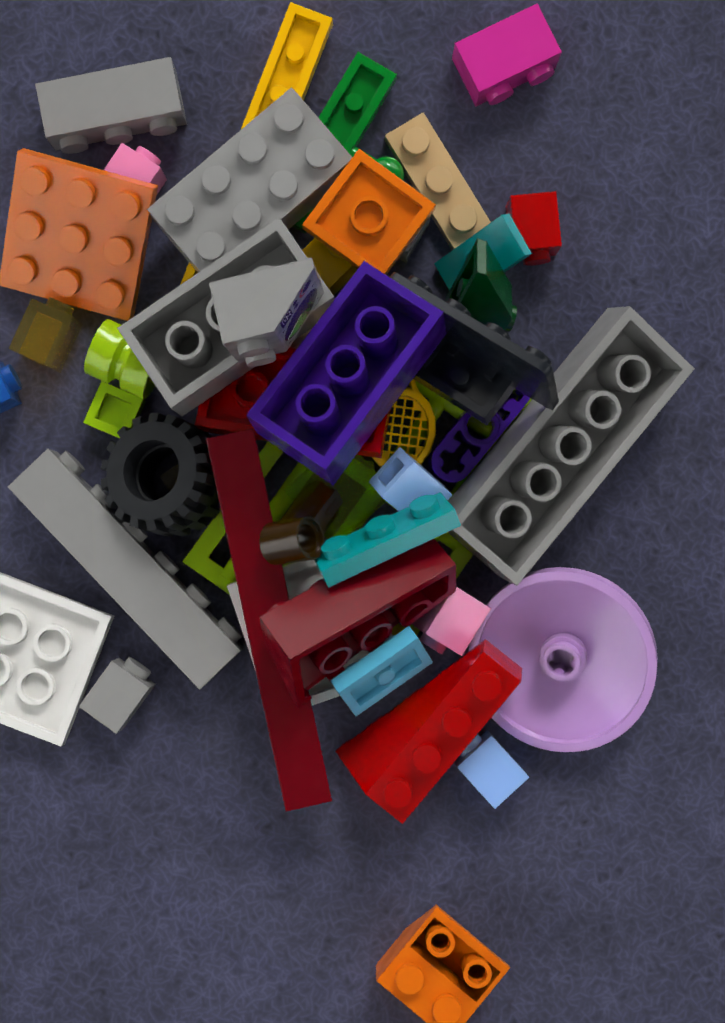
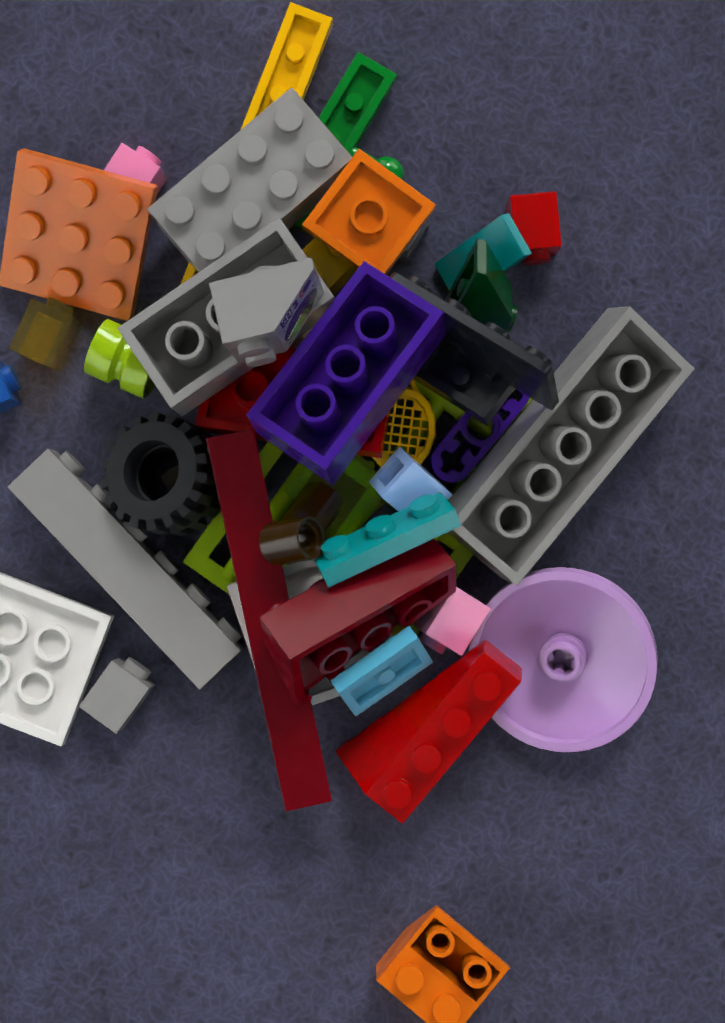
light grey brick [35,57,187,154] -> none
lime plate [83,381,146,439] -> none
tan plate [384,112,491,250] -> none
dark pink brick [452,3,562,107] -> none
light blue brick [455,730,529,809] -> none

